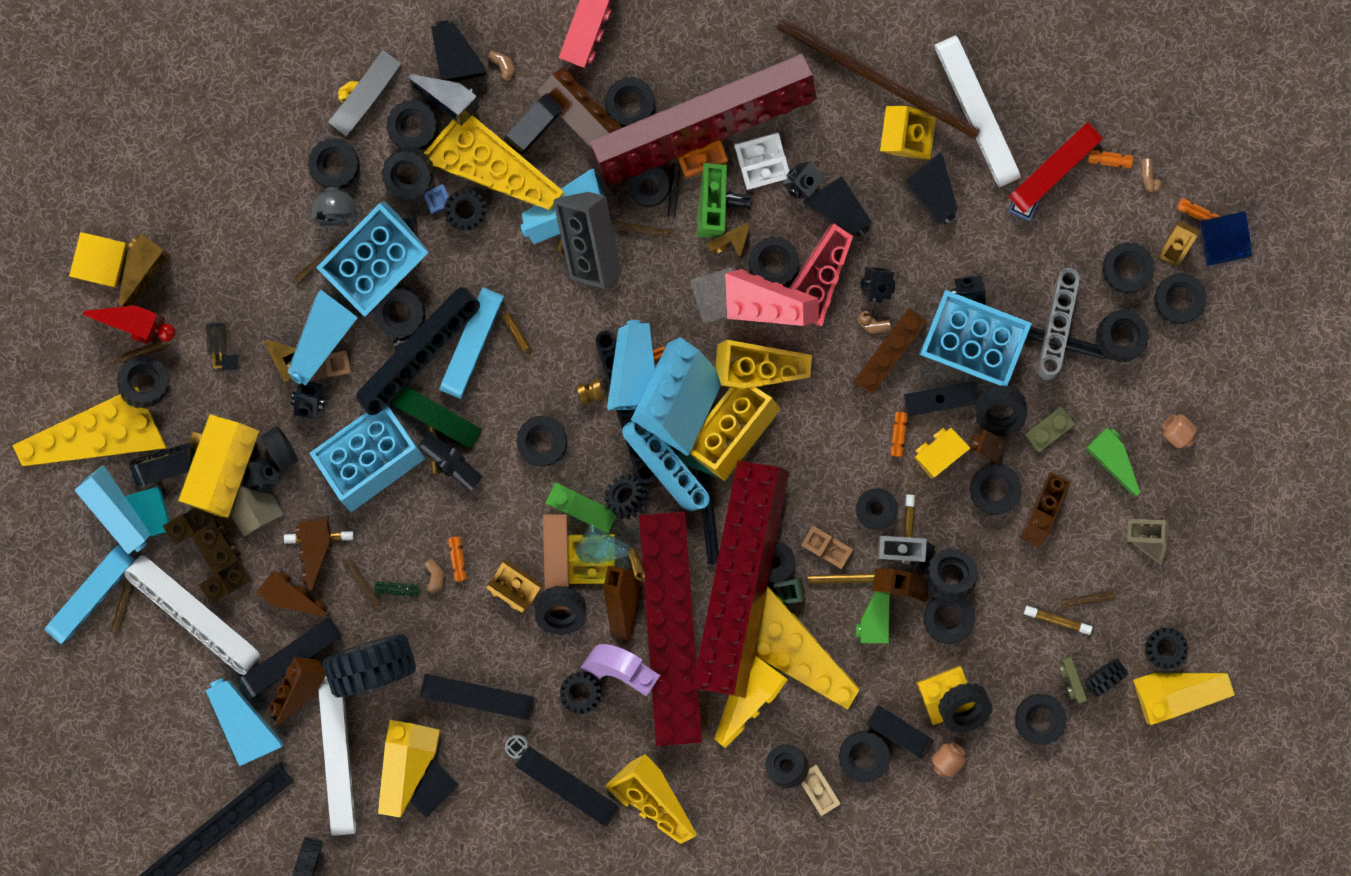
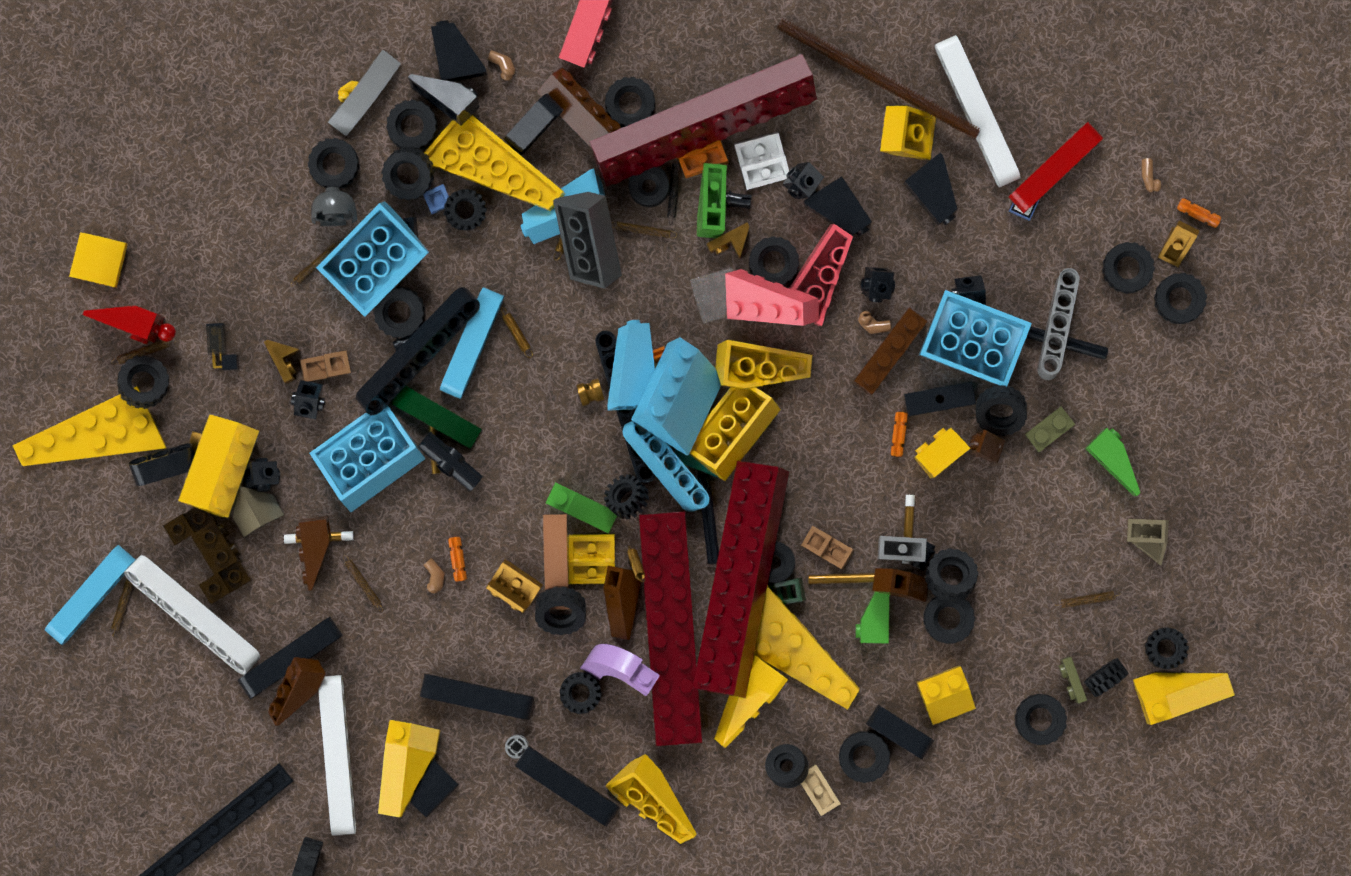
medium azure slope [75,465,151,554] -> none
pearl gold slope [119,234,171,307] -> none
teal slope [125,486,170,537] -> none
medium azure slope [206,678,284,766] -> none
reddish brown slope [256,570,330,616] -> none
black tyre [261,426,298,470] -> none
medium azure slope [287,290,358,386] -> none
black wheel [323,634,416,698] -> none
clear green axle [374,581,420,597] -> none
black tyre [516,416,567,467] -> none
clear light blue slope [576,524,630,564] -> none
black tyre [856,488,898,530] -> none
nougat head [932,742,966,777] -> none
black tyre [938,683,993,733] -> none
black tyre [970,464,1022,515] -> none
reddish brown slope [1019,472,1070,548] -> none
pearl gold bar [1024,605,1092,635] -> none
orange axle [1088,150,1134,169] -> none
black tyre [1095,309,1149,363] -> none
nougat head [1162,414,1197,448] -> none
clear blue slope [1199,211,1252,266] -> none

